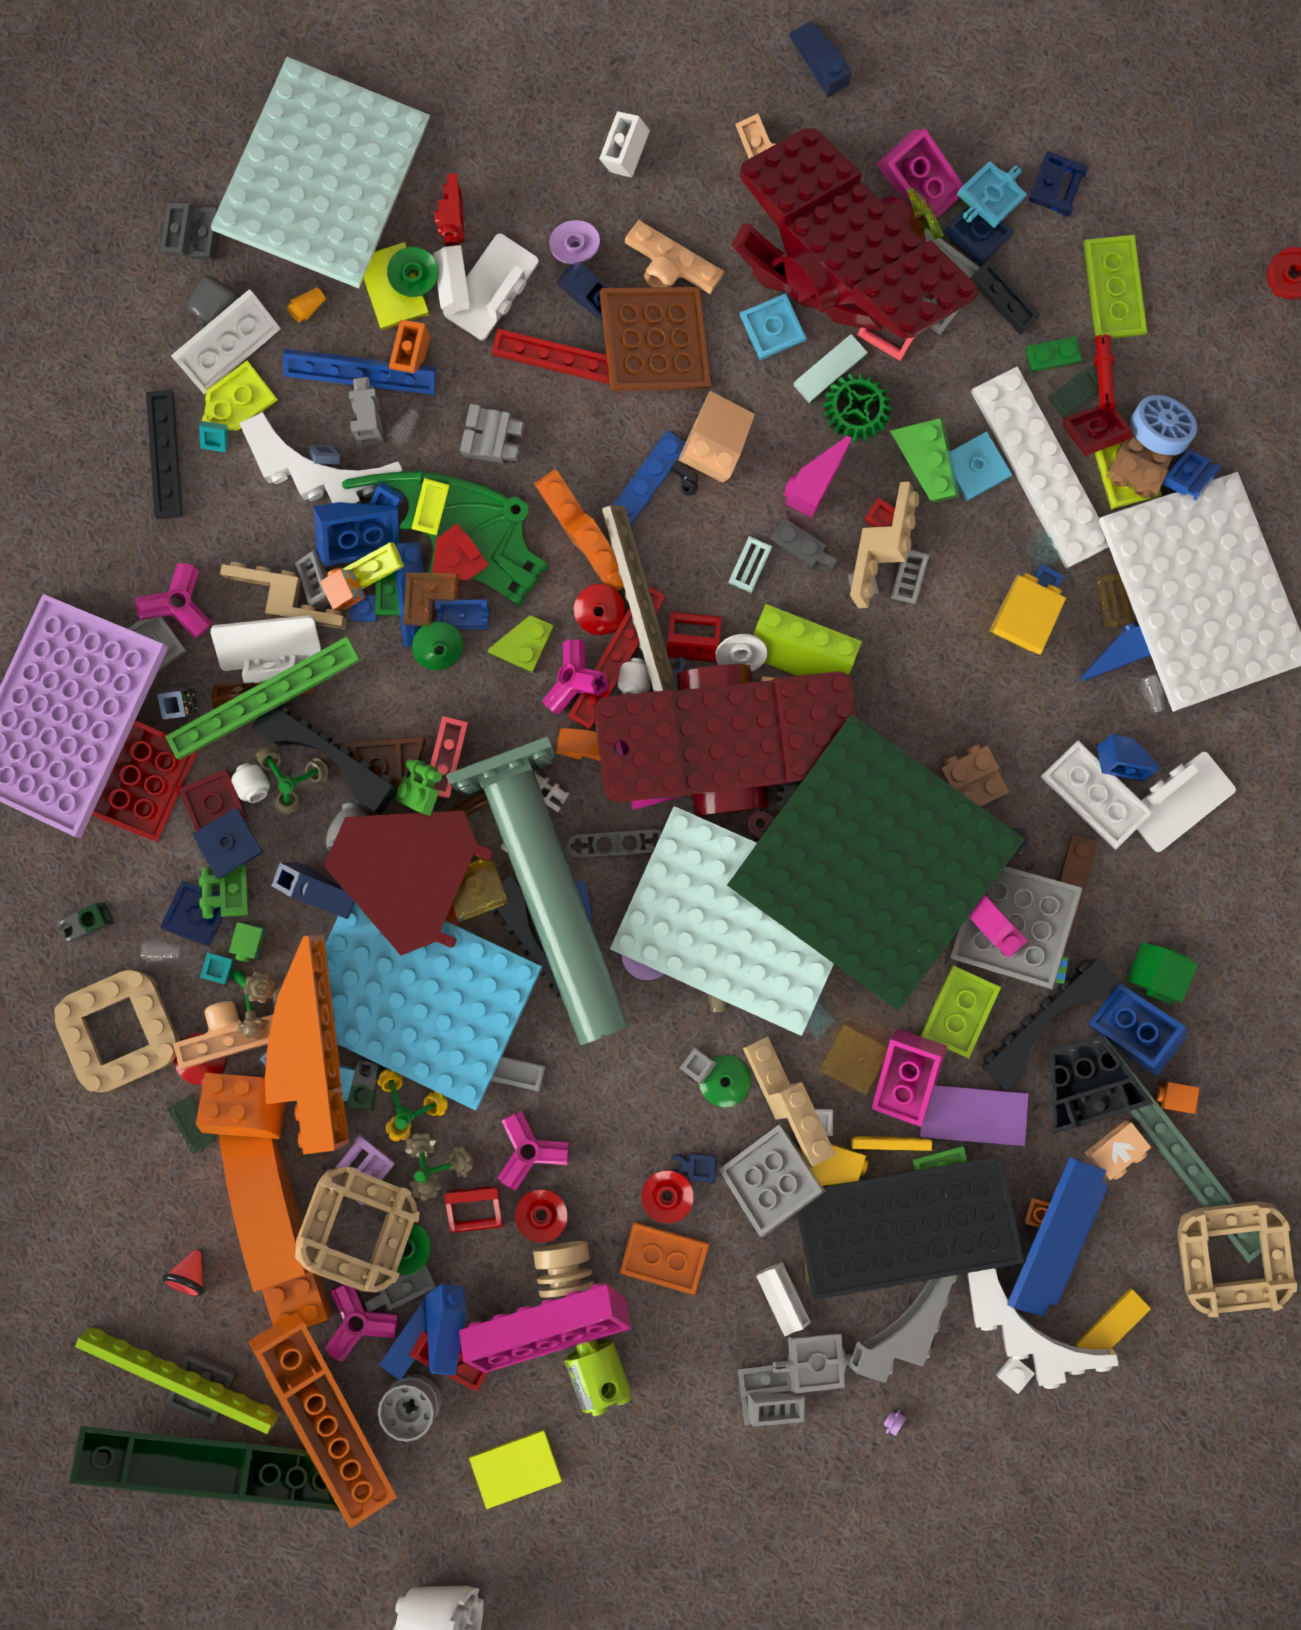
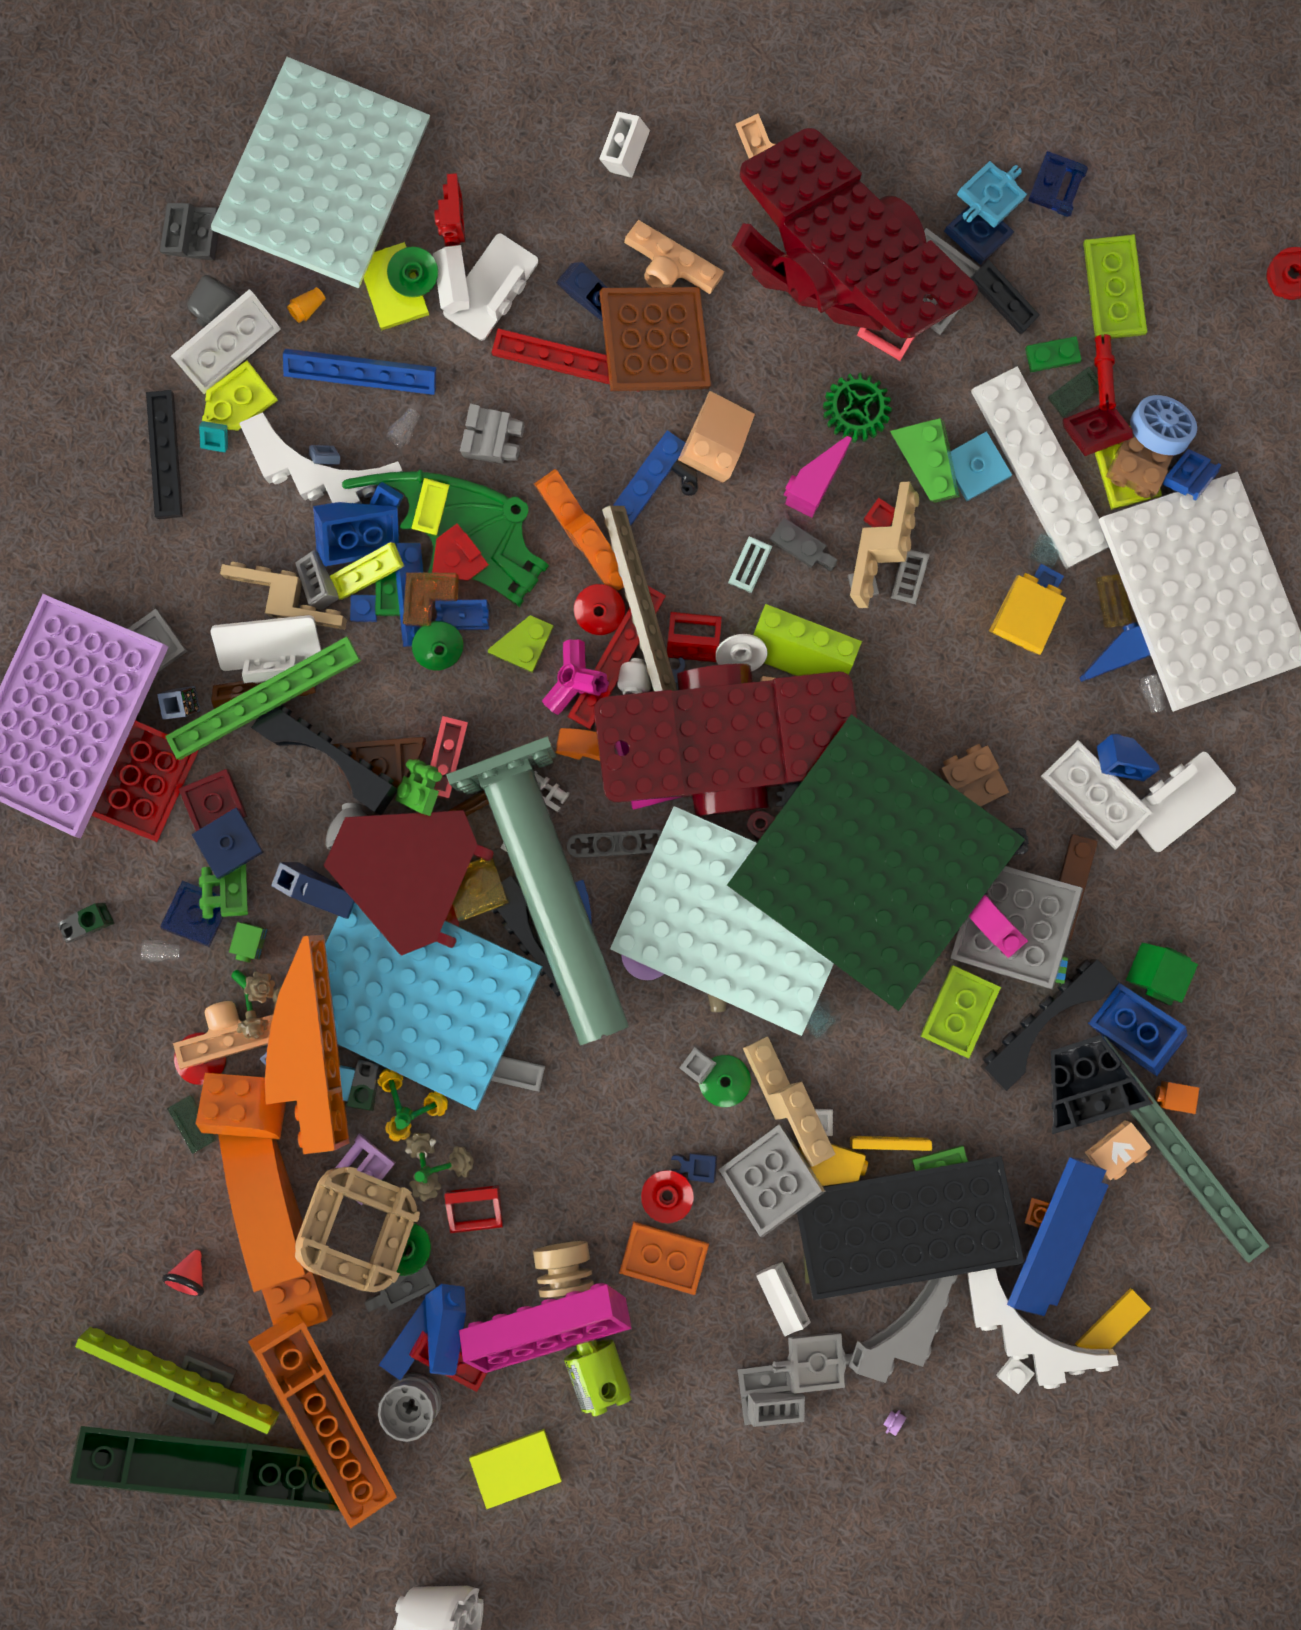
tan plate [54,970,180,1092] -> none
dark pink piece [135,563,213,639] -> none
teal plate [200,952,235,985] -> none
white head [231,763,270,803] -> none
dark tan plant [256,746,329,815] -> none
brick [320,568,366,610] -> none
dark pink piece [324,1284,399,1362] -> none
light grey hips [349,377,384,446] -> none
orange slope [389,319,431,373] -> none
dark pink piece [497,1110,569,1191] -> none
red dish [515,1189,568,1243] -> none
lavender dish [549,220,600,264] -> none
medium azure plate [739,293,807,361] -> none
dark blue slope [789,21,852,97] -> none
light aqua tile [793,334,868,404] -> none
clear yellow plate [819,1024,888,1095] -> none
dark pink slope [872,1029,948,1127] -> none
dark pink slope [876,129,963,225] -> none
clear neon green slope [907,188,944,240] -> none
medium lavender tile [919,1085,1029,1146] -> none
tan plate [1177,1201,1297,1317] -> none

